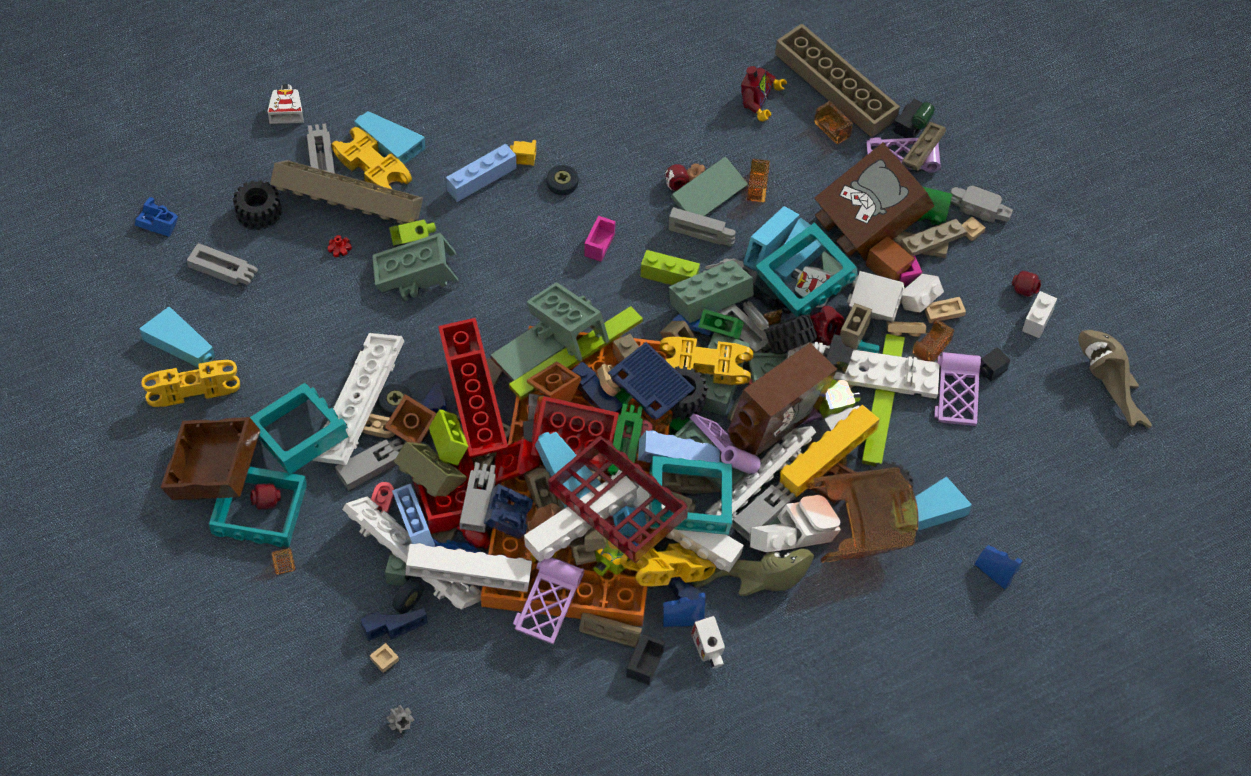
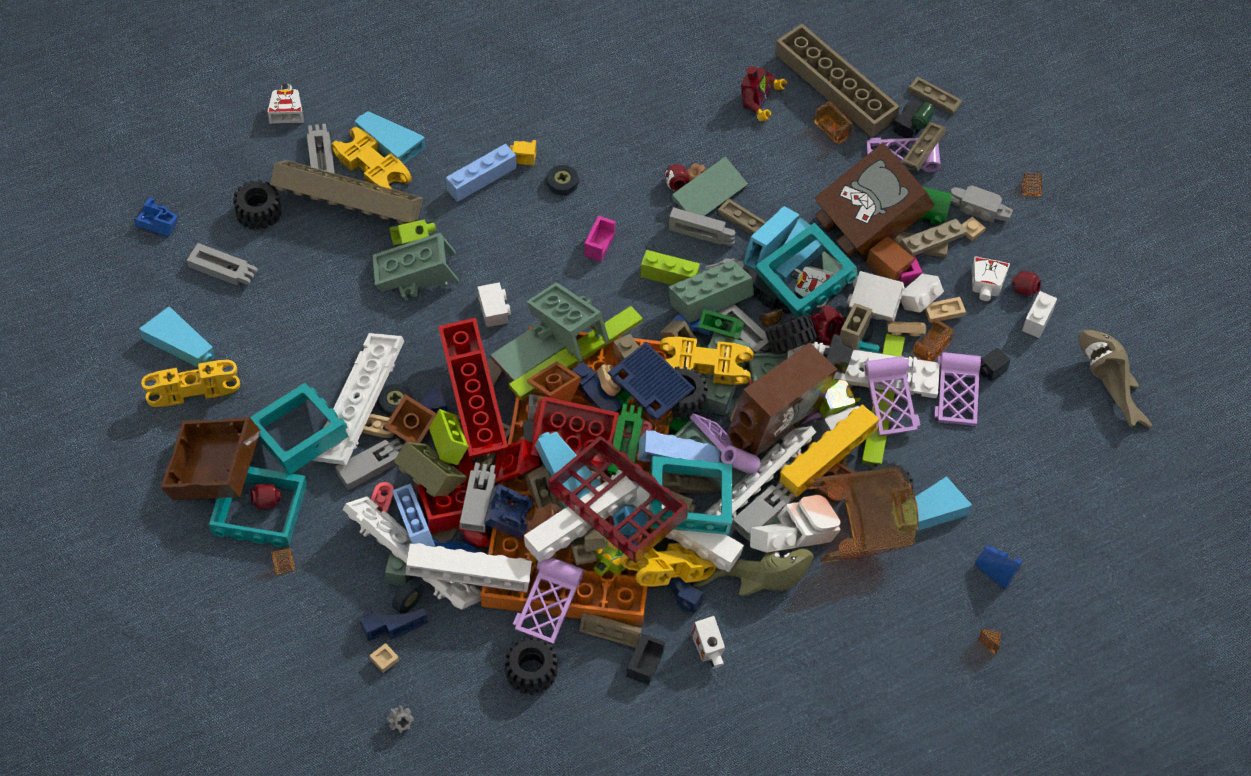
red plant [327,235,352,258] -> none
blue slope [663,593,705,627] -> none
light grey axle [743,301,769,331] -> none
clear orange panel [747,159,770,202] -> none
none -> white brick [478,282,511,327]
none -> black tyre [505,637,557,695]
none -> dark tan tile [717,199,766,235]
none -> lavender piece [864,356,920,436]
none -> dark tan tile [908,77,962,116]
none -> white torso [972,257,1010,301]
none -> clear orange slope [978,629,1002,654]
none -> clear orange slope [1022,173,1042,196]

